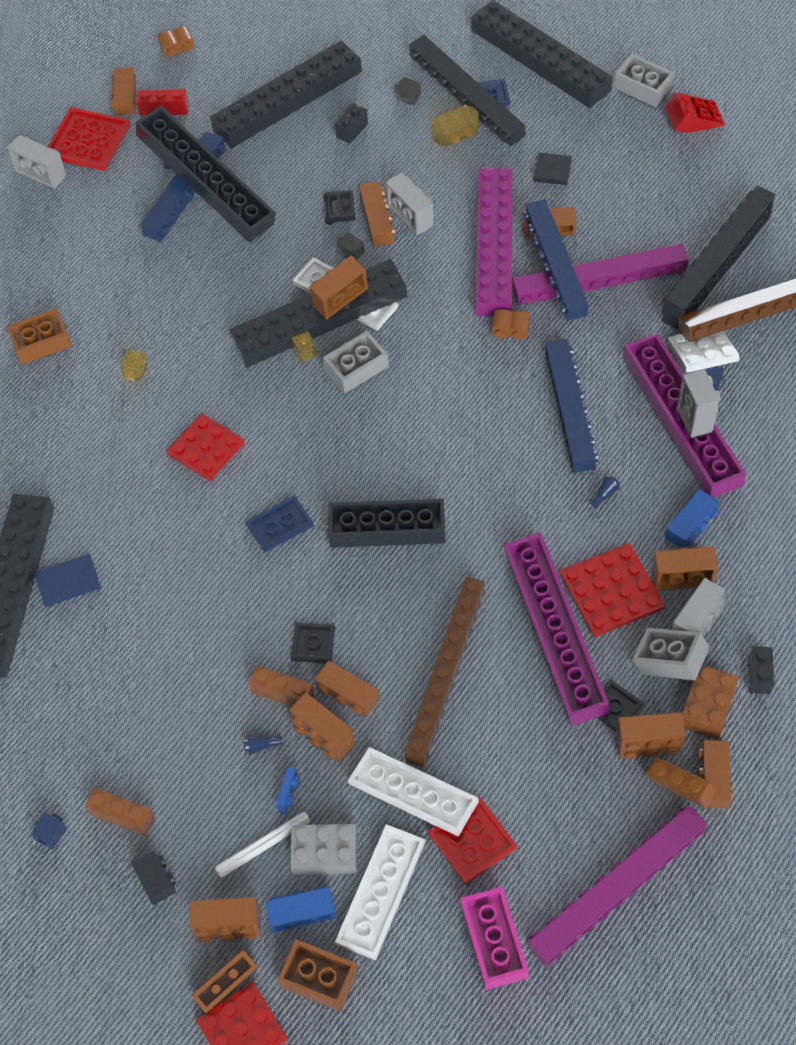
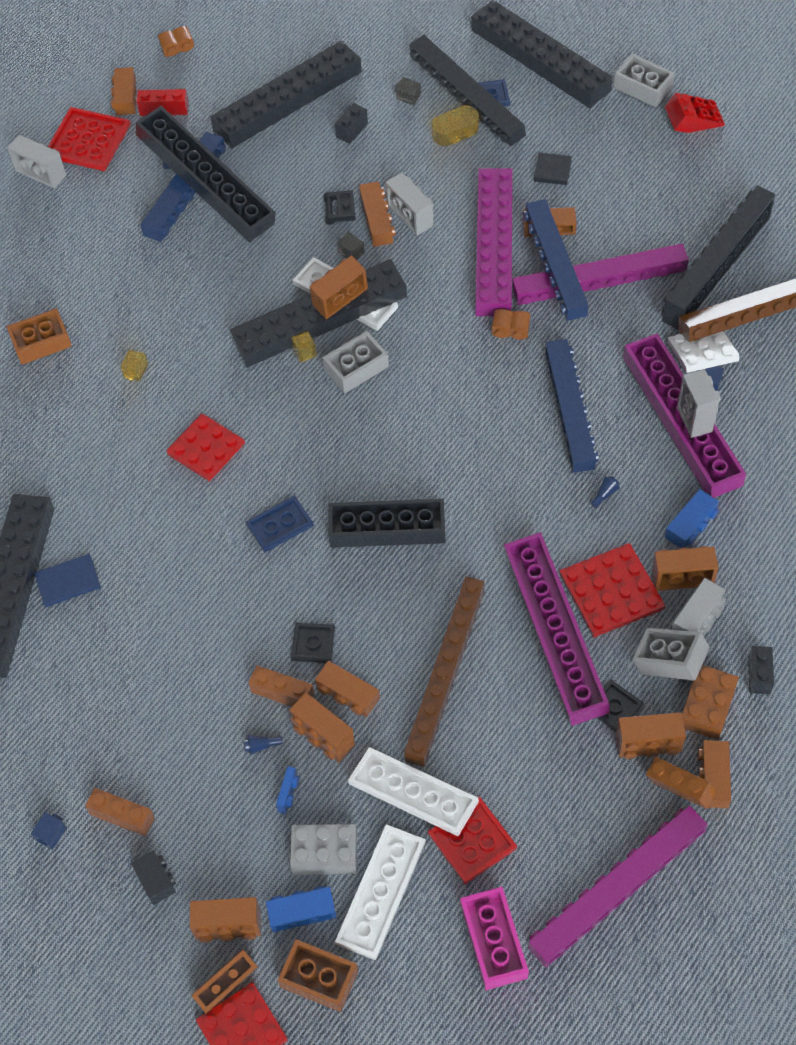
white axle [215,812,310,877] -> none

